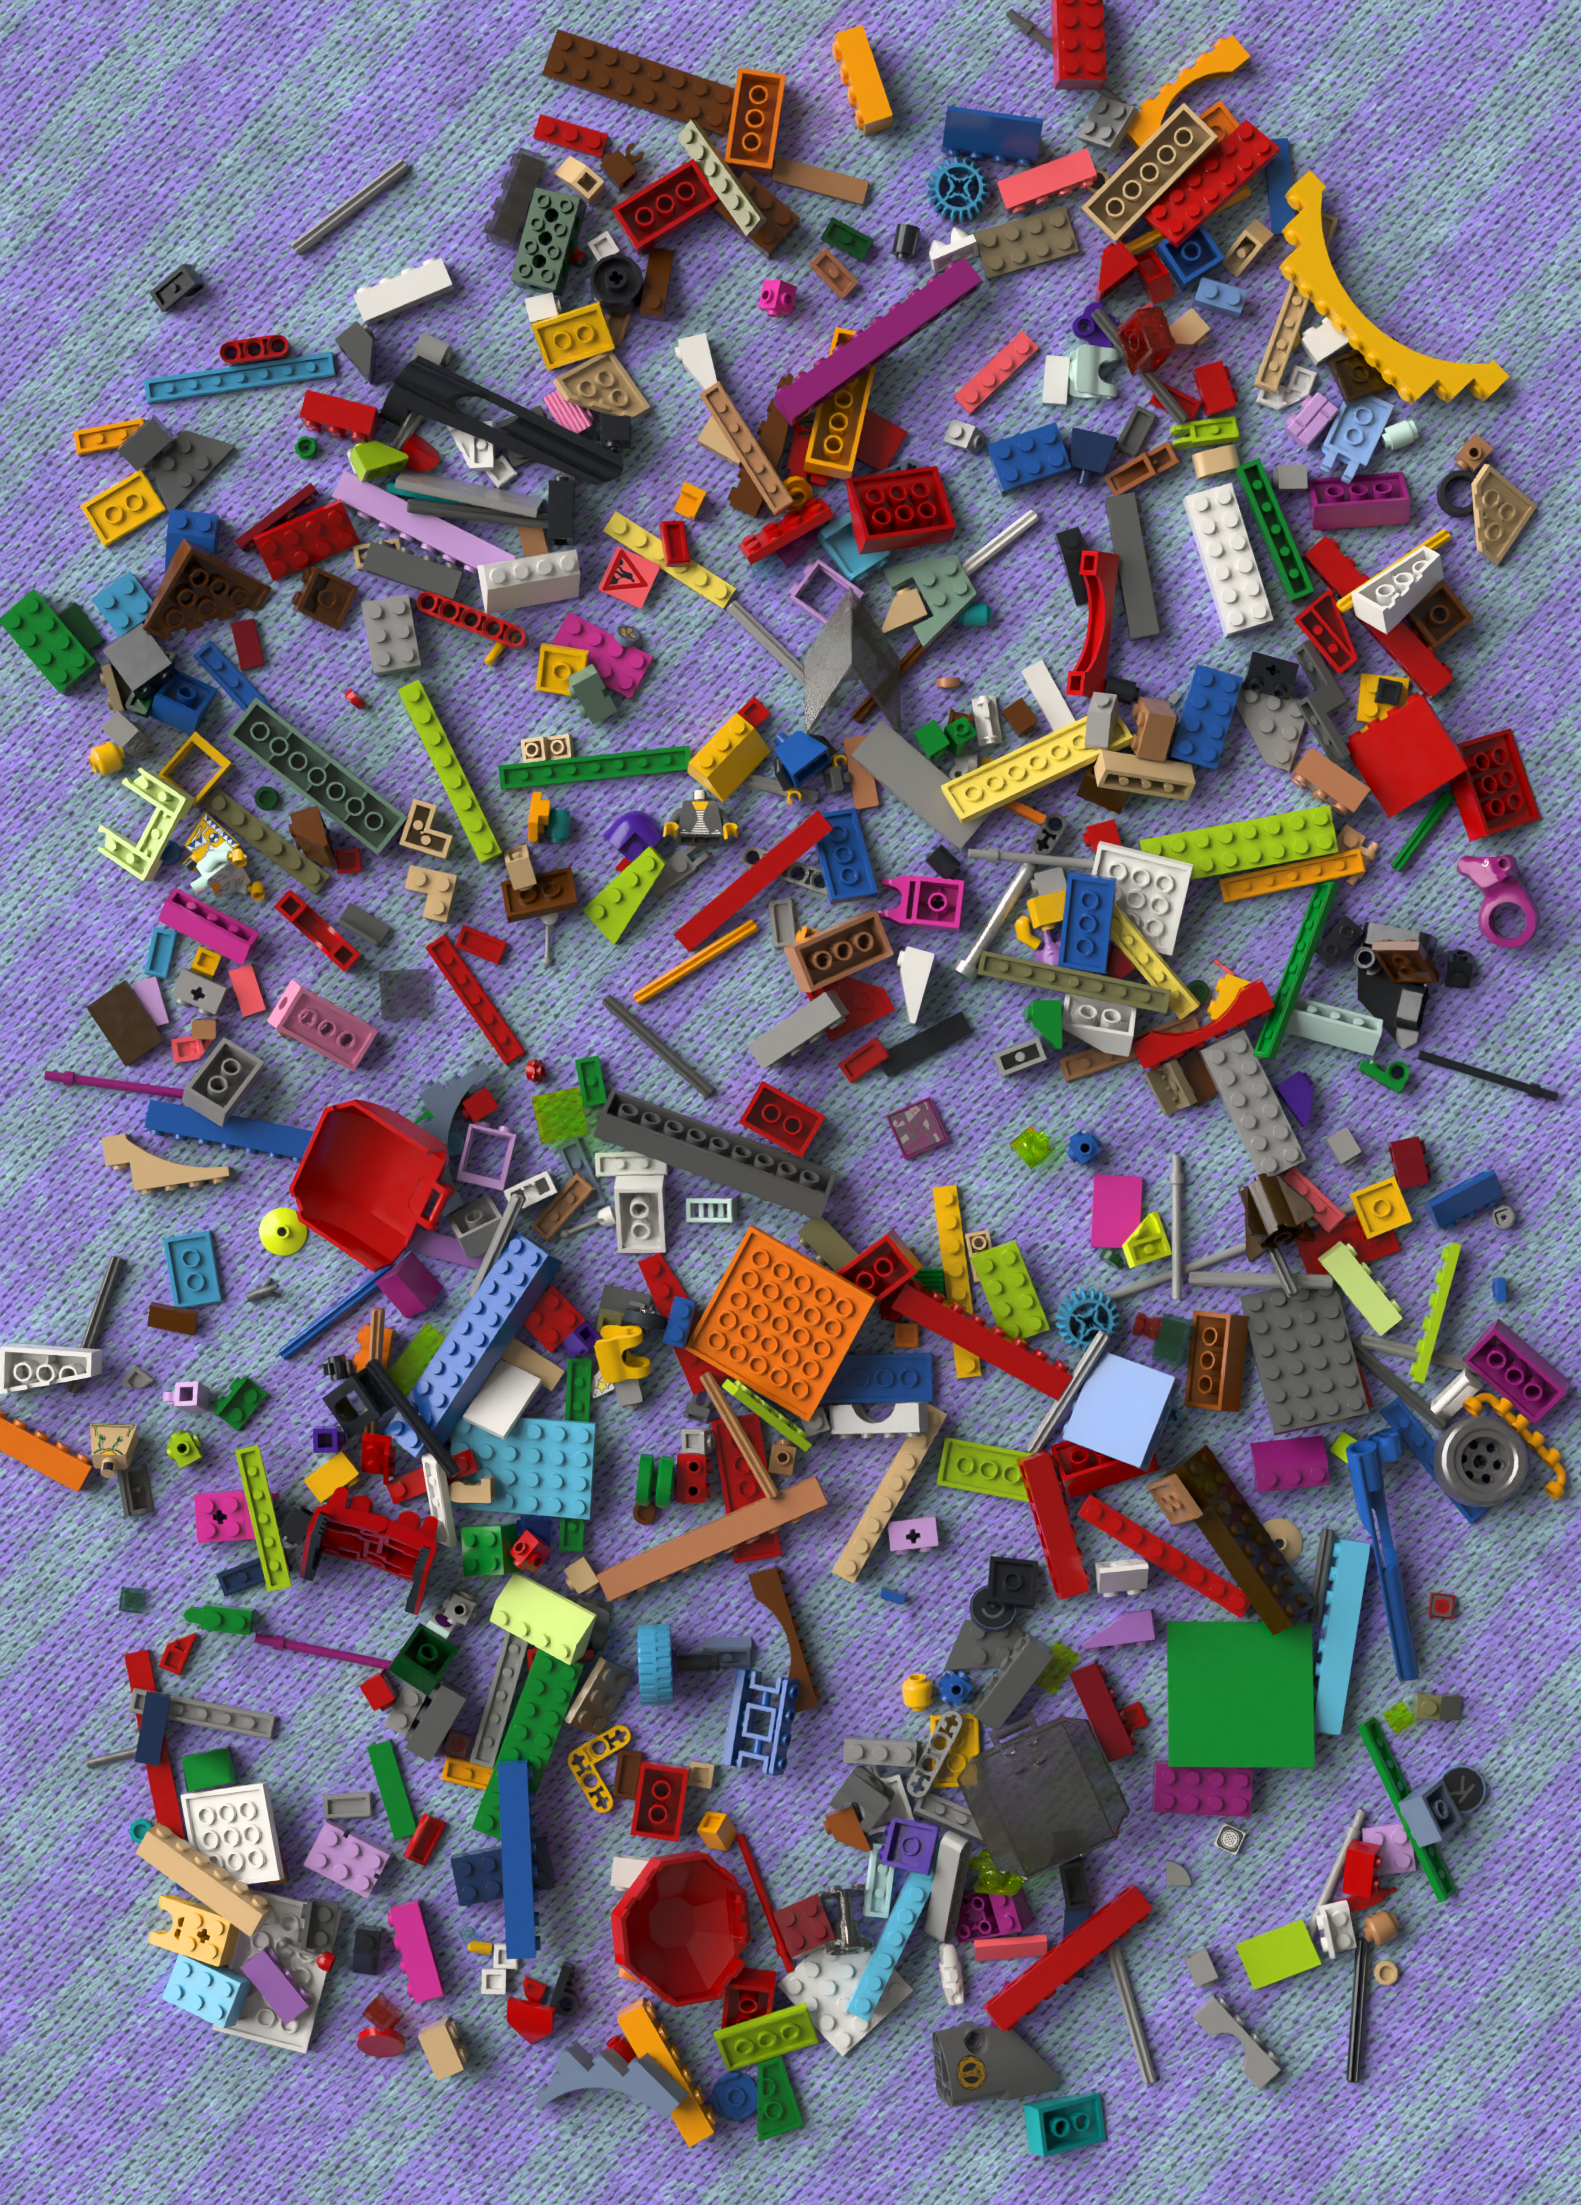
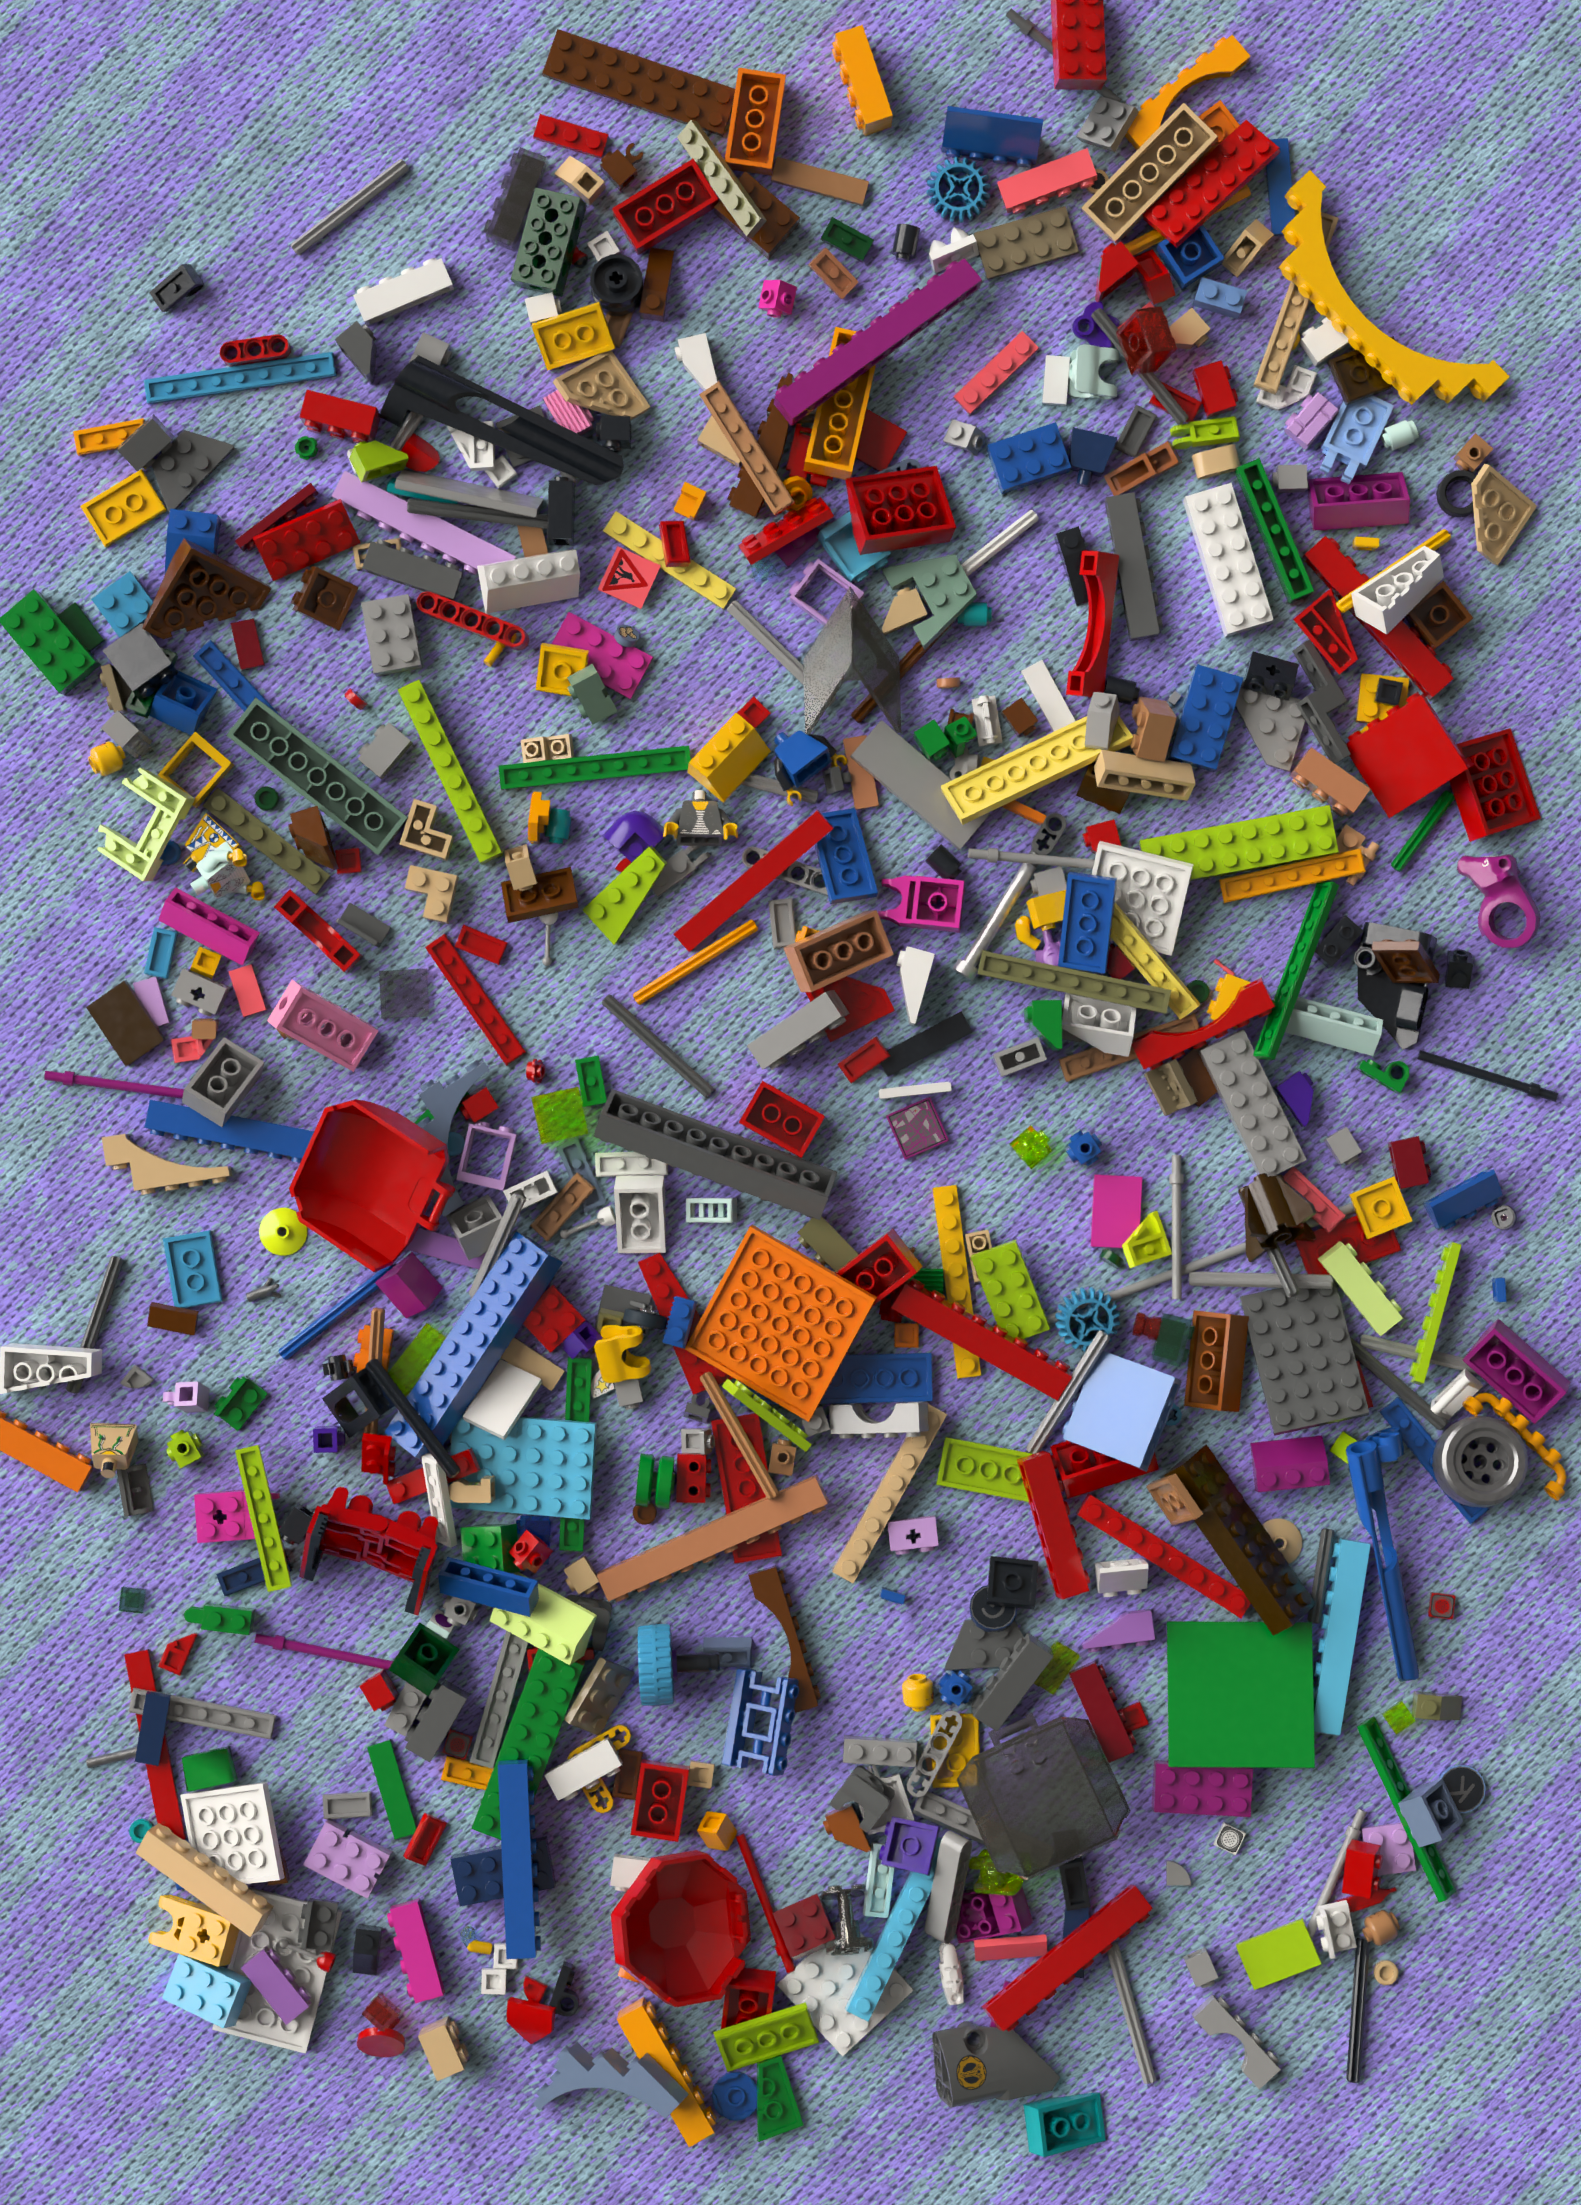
yellow brick [303,1450,361,1503] -> none
red brick [605,2035,637,2064] -> none
none -> light grey brick [358,723,413,779]
none -> blue brick [438,1557,539,1617]
none -> white brick [544,1737,623,1801]
none -> white tile [878,1082,951,1099]
none -> yellow tile [1352,537,1380,551]

